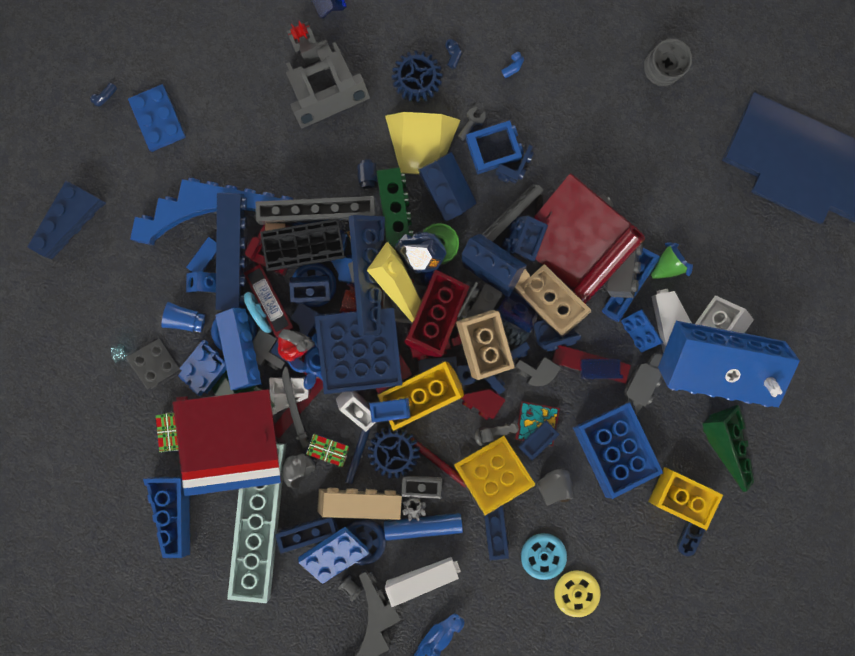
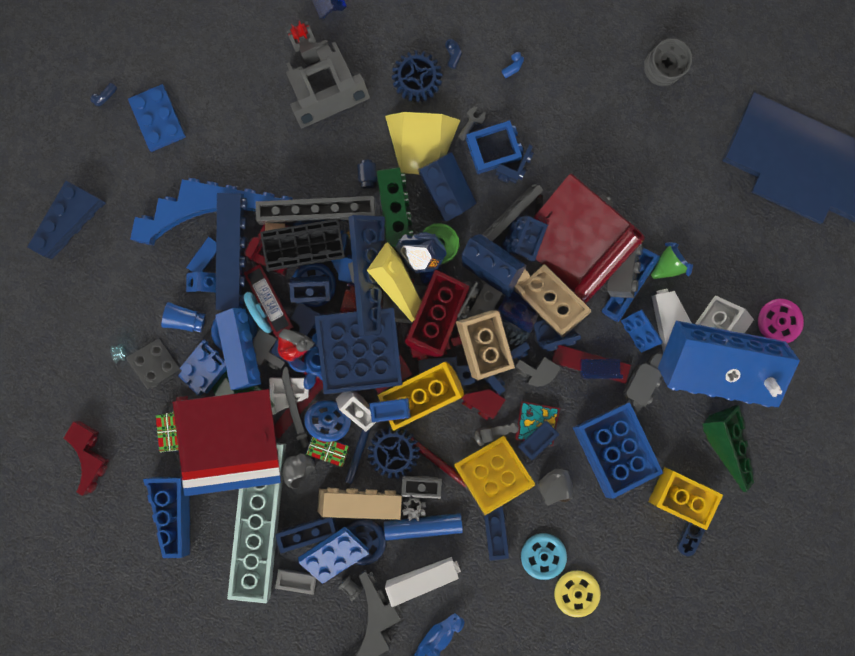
none -> dark red arch [63,421,109,496]
none -> light grey tile [275,568,316,595]
none -> blue plate [304,400,351,442]
none -> dark pink plate [758,299,804,343]

